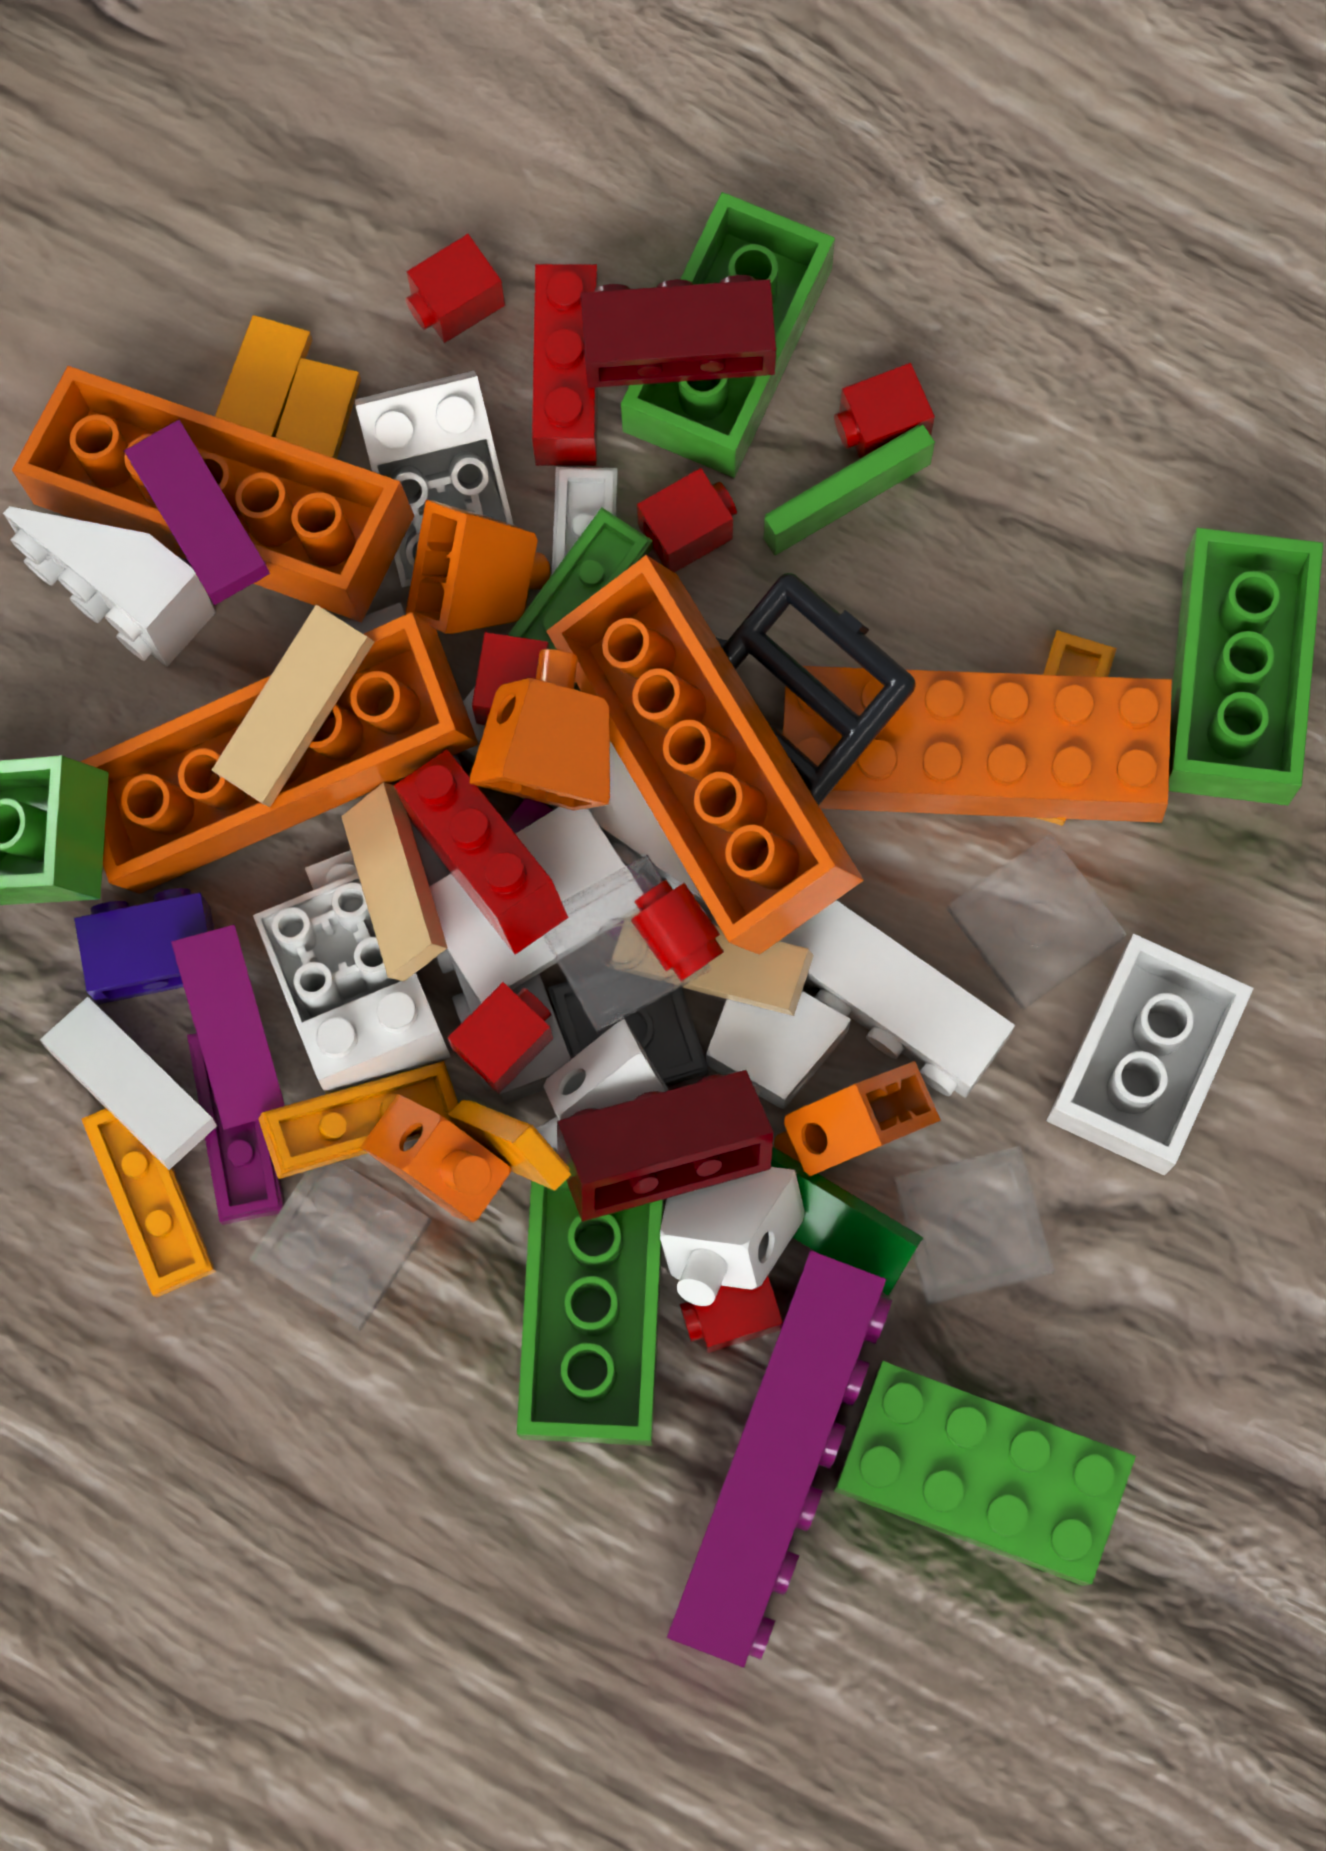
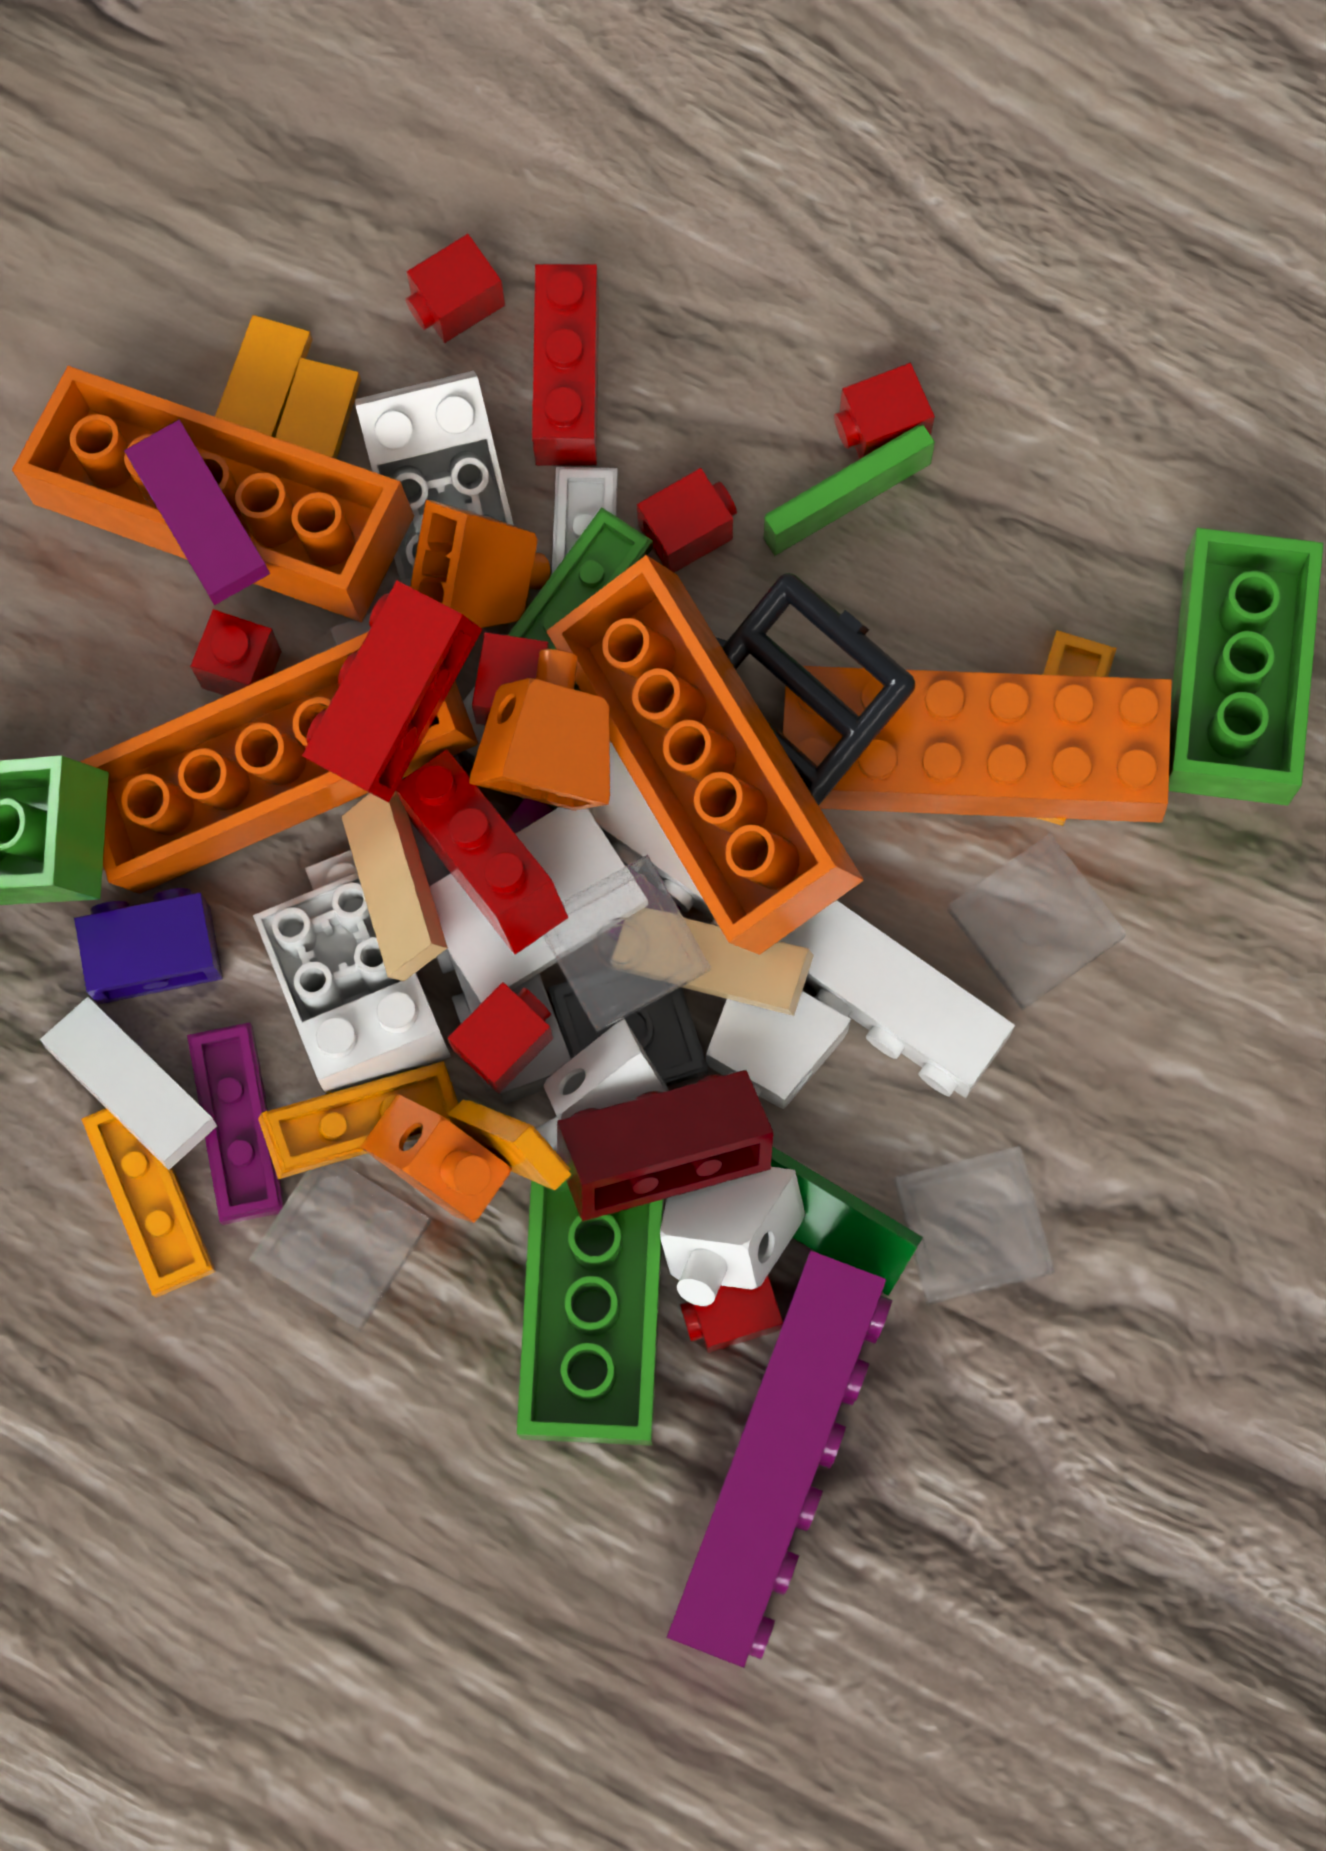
white slope [3,506,216,667] -> none
magenta tile [171,924,285,1130] -> none
tan tile [212,605,375,807] -> none
dark red brick [581,275,776,388] -> none
bright green brick [621,192,835,478] -> none
red brick [630,880,724,982] -> none
orange torso [774,1061,941,1176] -> none
bright green brick [834,1361,1136,1586] -> none
white brick [1046,934,1254,1176] -> none
none -> red brick [190,609,282,696]
none -> red brick [302,580,483,803]

